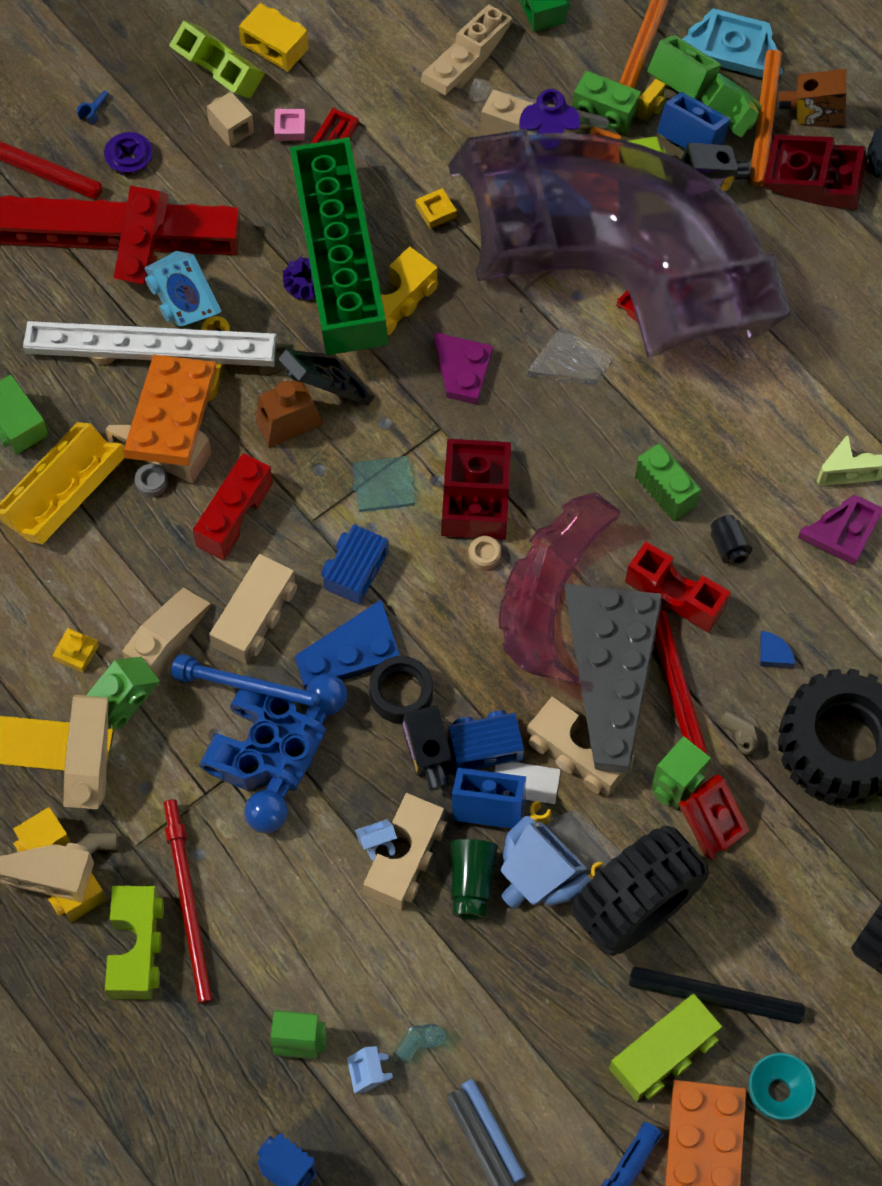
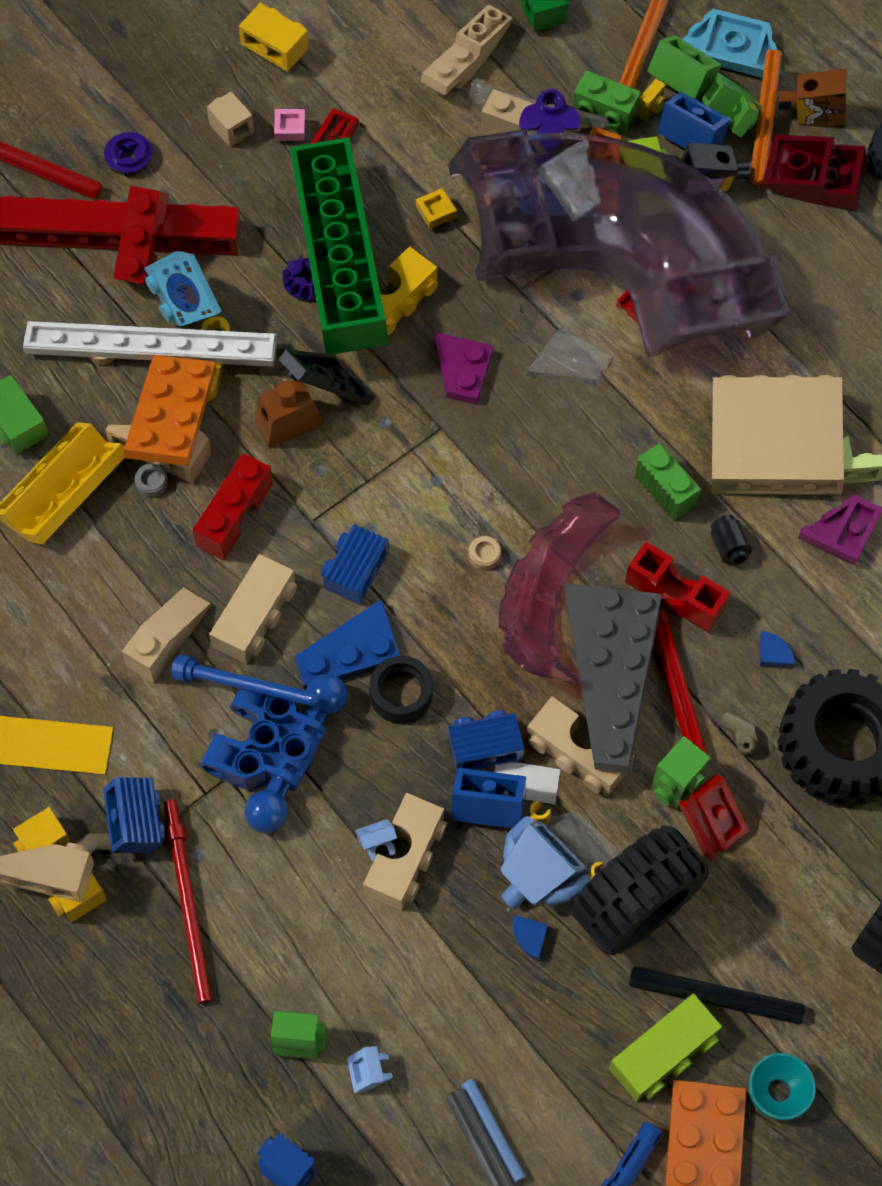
yellow tile [52,628,99,673] -> none
tan slope [63,695,109,809] -> none
blue hand [77,90,109,124] -> none
bright green brick [86,656,160,730] -> none
lime arch [105,886,164,1000] -> none
lime arch [169,20,265,98] -> none
clear light blue piece [352,456,415,512] -> none
clear light blue arm [393,1024,446,1064] -> none
black torso [402,705,452,791] -> none
dark red slope [441,439,511,540] -> none
dark green plant [450,839,499,920] -> none
none -> blue brick [103,776,165,853]
none -> blue tile [512,915,548,961]
none -> clear wing [538,138,601,222]
none -> tan panel [712,375,844,495]

